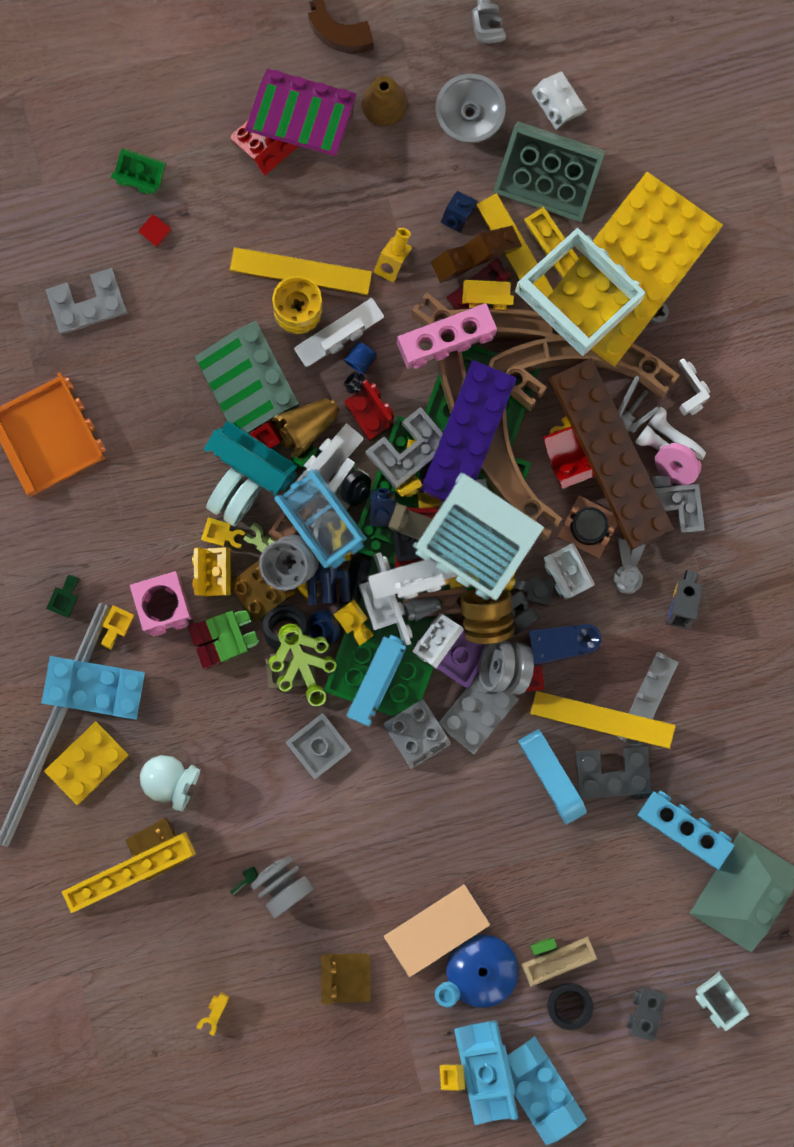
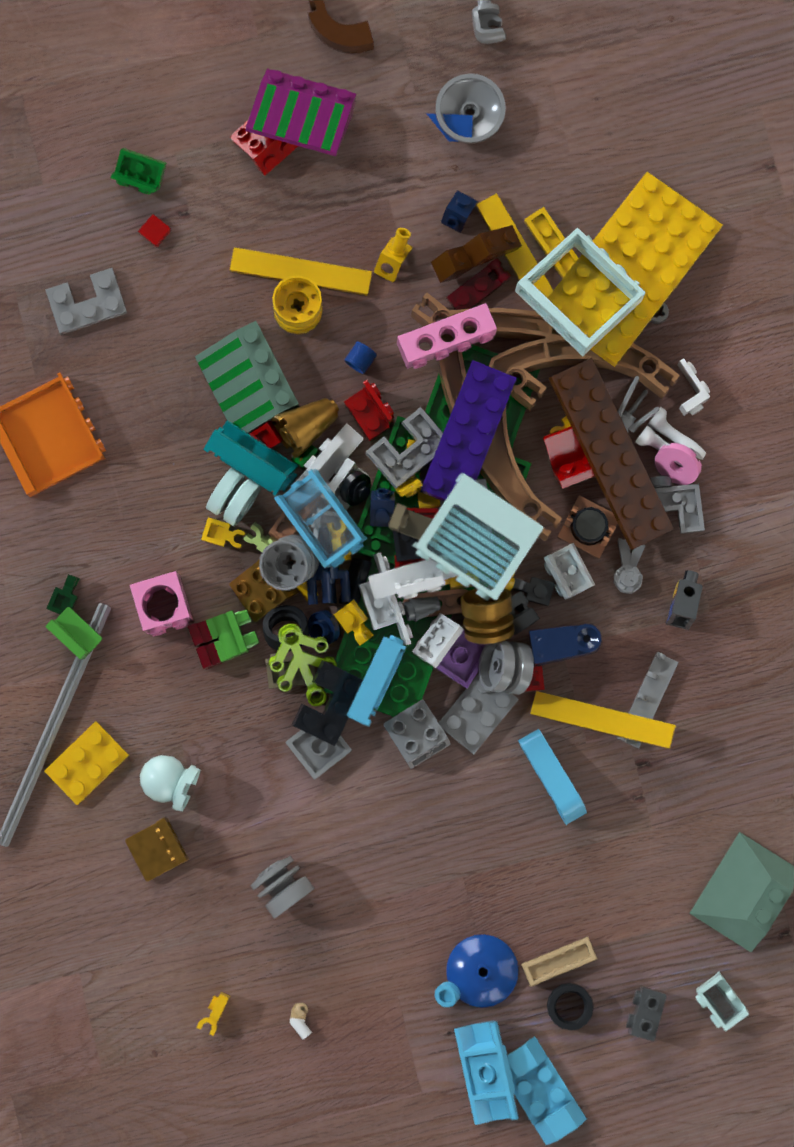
medium azure piece [41,656,145,720] -> none
yellow plate [61,832,196,913] -> none
yellow plate [101,605,135,650] -> none
yellow bracket [192,547,231,597] -> none
dark green hand [230,867,258,896] -> none
white bracket [294,298,384,367] -> none
pearl gold bracket [321,953,371,1005] -> none
black plate [344,371,365,394] -> none
pearl gold cone [361,76,408,126] -> none
light nougat tile [383,884,490,977] -> none
yellow plate [439,1064,465,1091] -> none
yellow bracket [462,280,514,310] -> none
sand green slope [493,121,606,222] -> none
bright green tile [530,937,557,955] -> none
white bracket [532,72,586,129] -> none
dark grey plate [575,744,651,799] -> none
medium azure brick [637,791,735,870] -> none
none -> bright green panel [45,607,103,660]
none -> arm [290,1003,312,1040]
none -> black plate [291,660,363,746]
none -> blue sticker [426,113,473,142]

